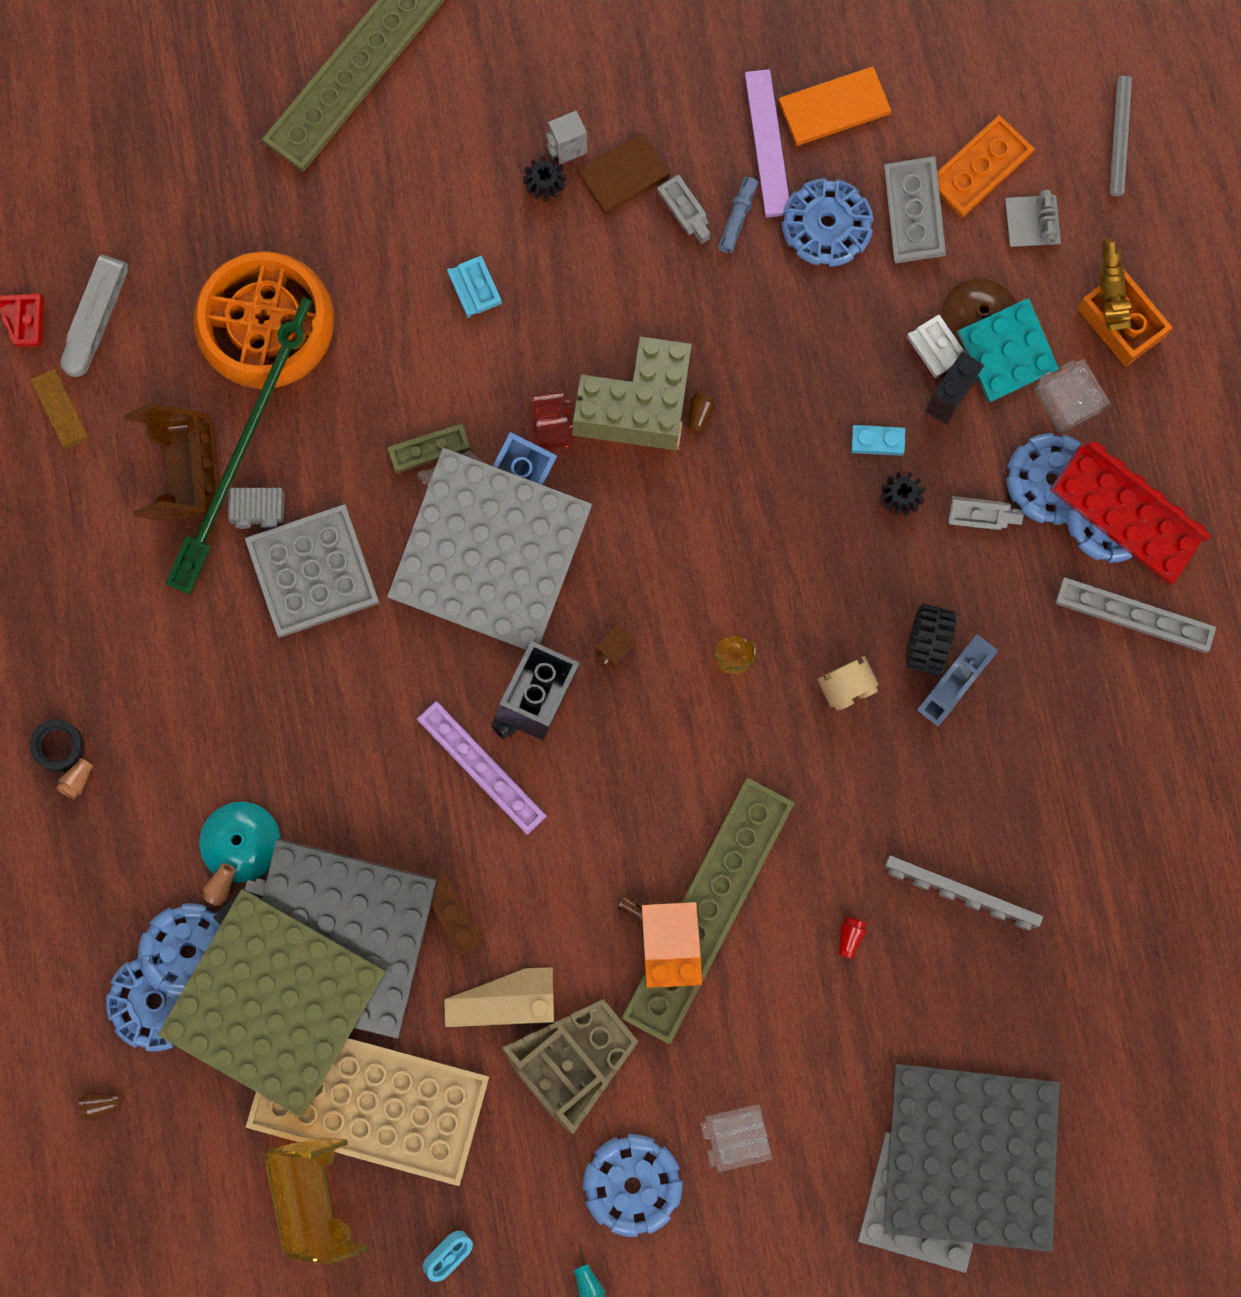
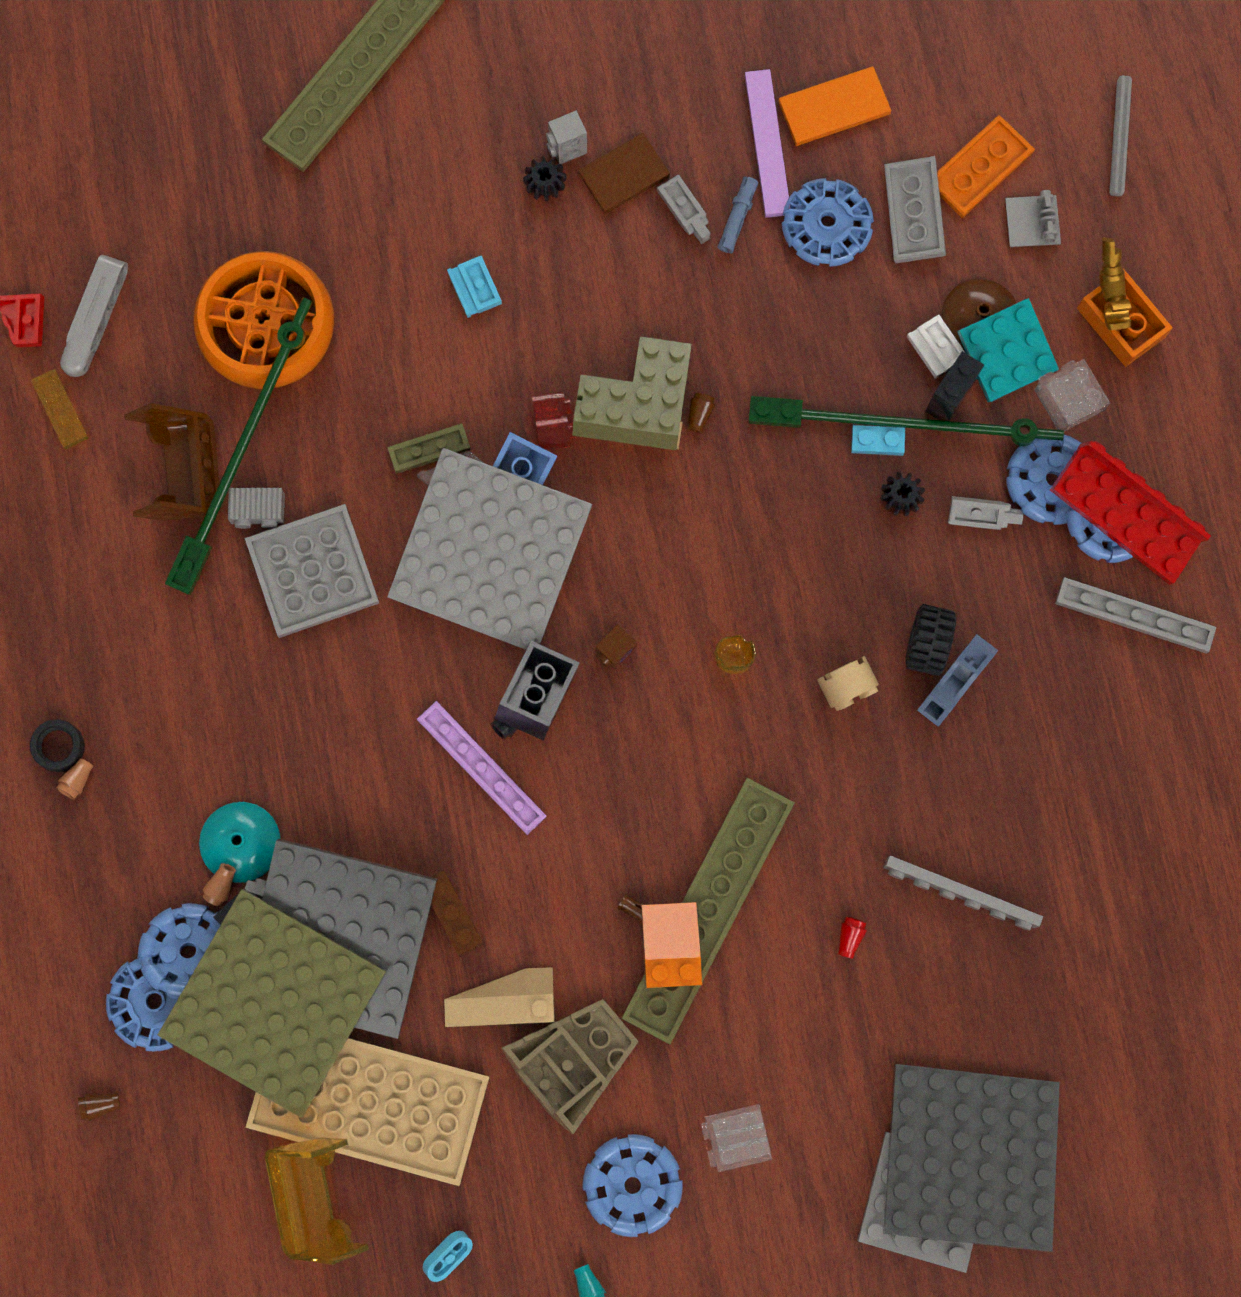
none -> dark green bar [749,396,1064,446]

